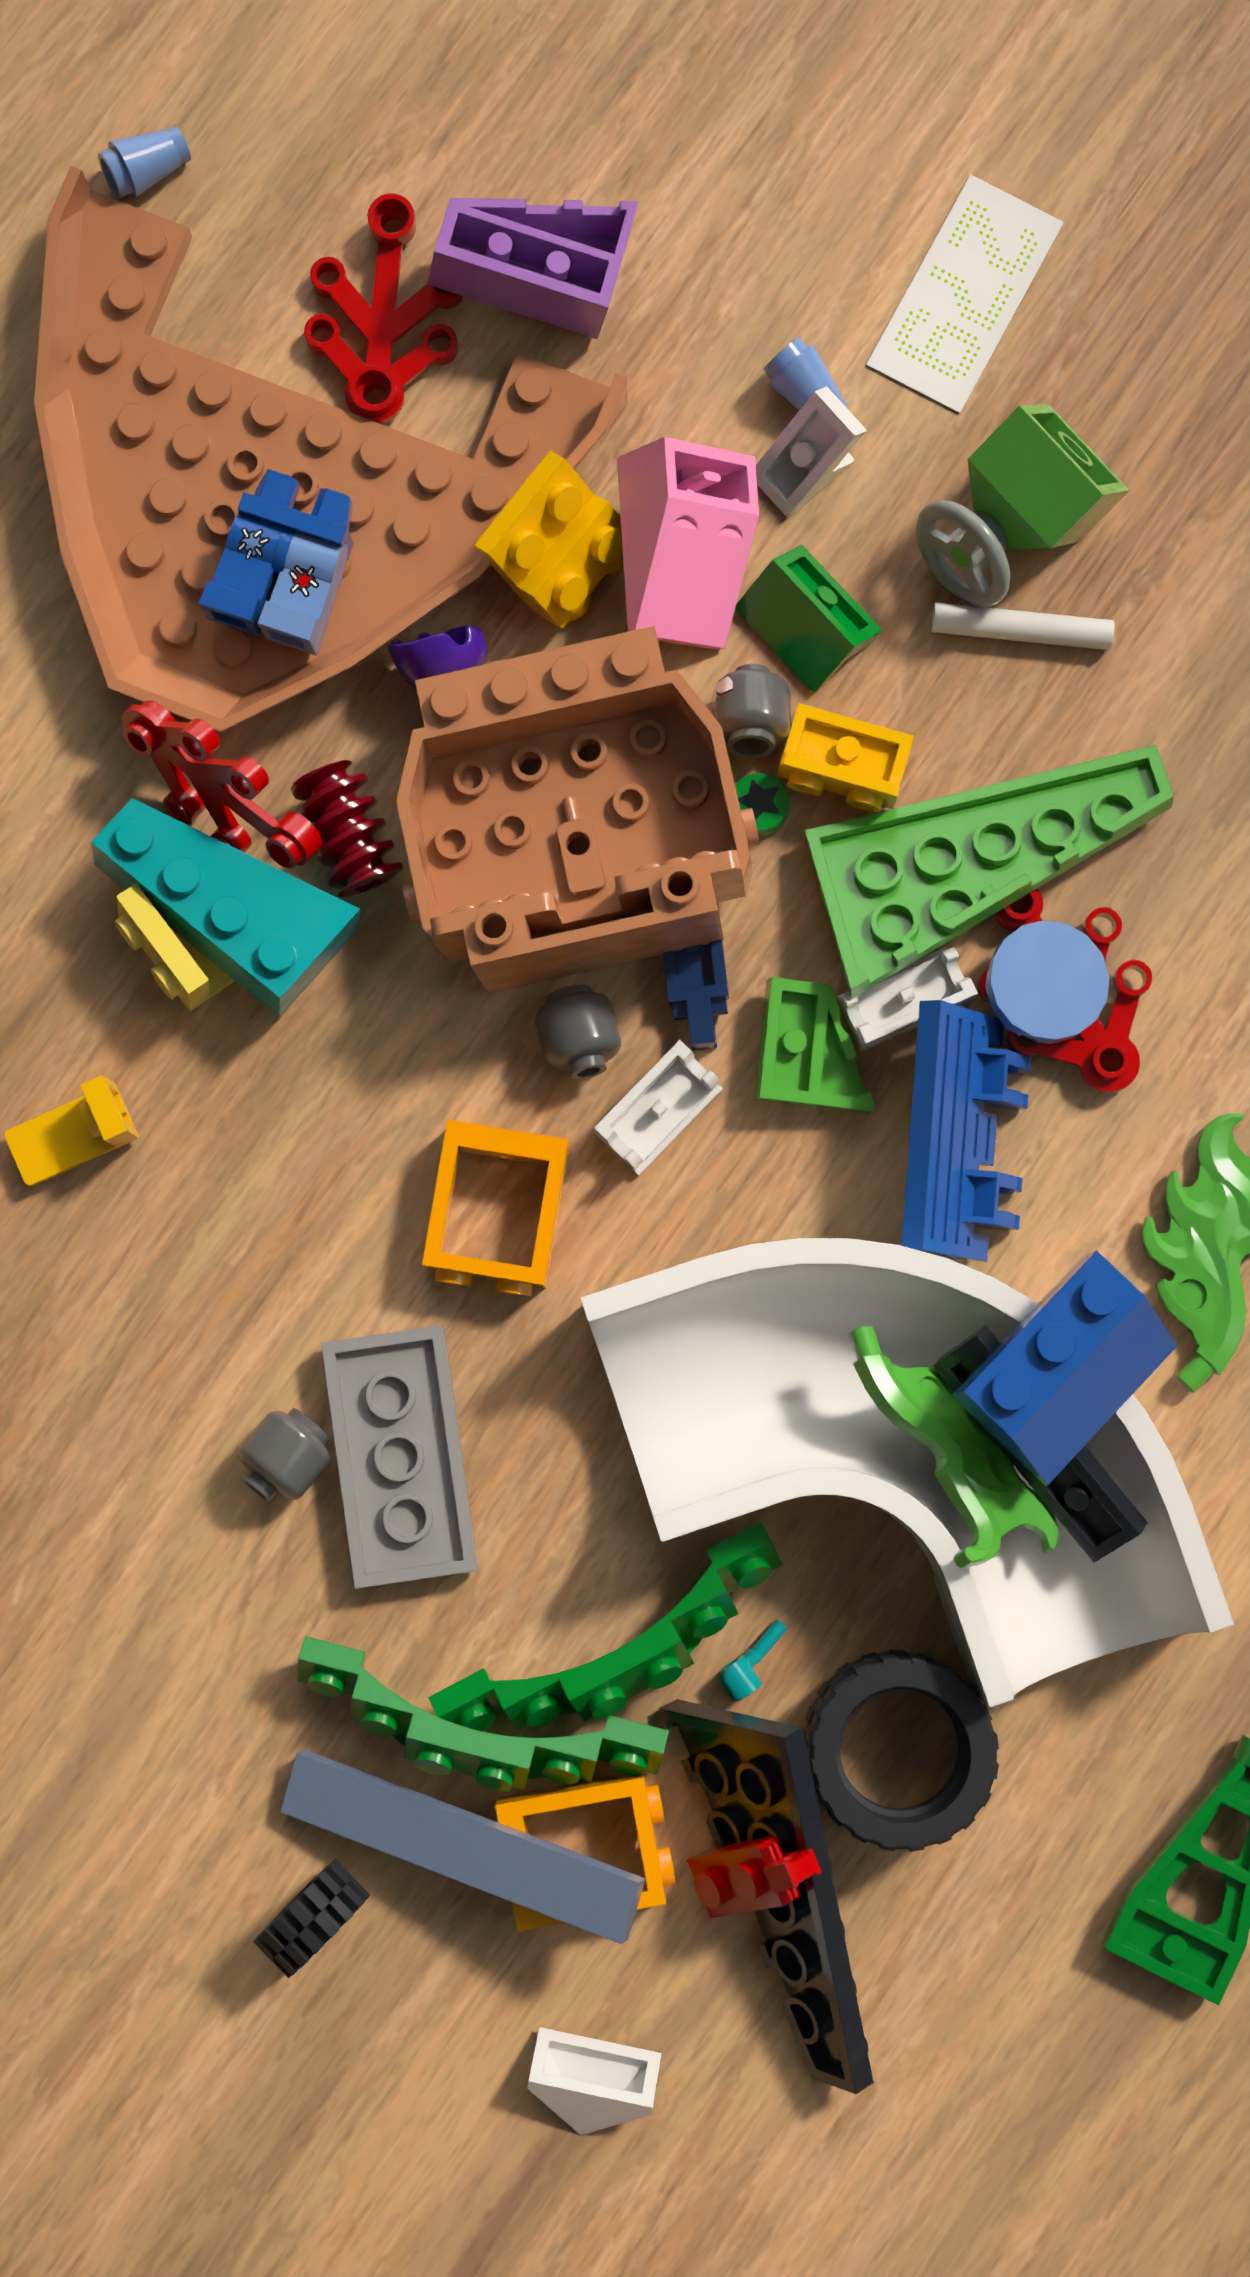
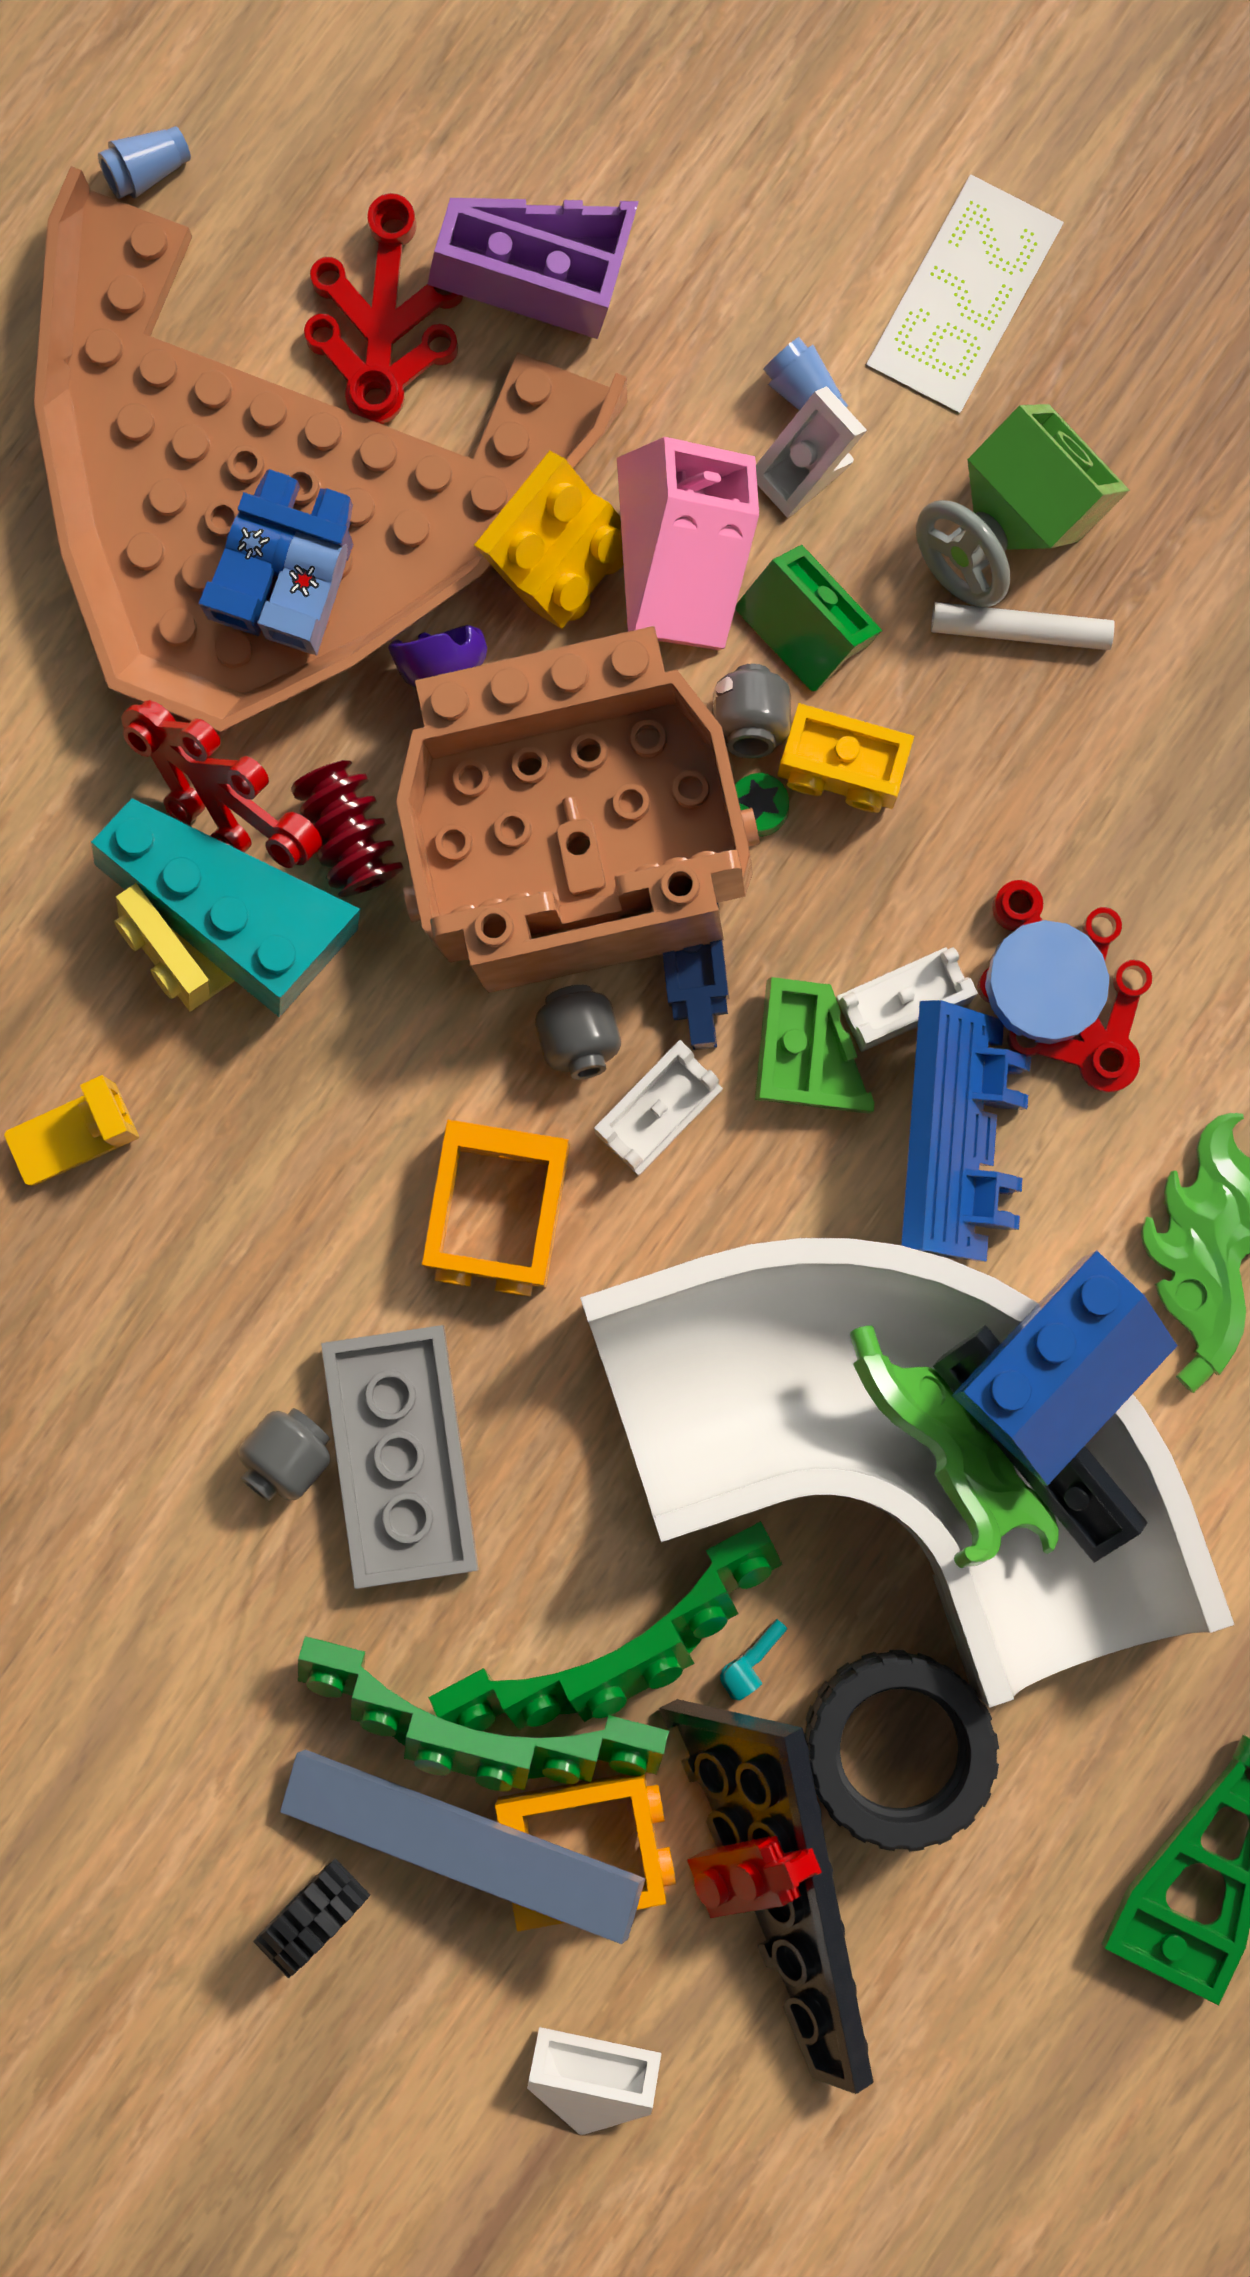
bright green wing [805,745,1174,999] -> none

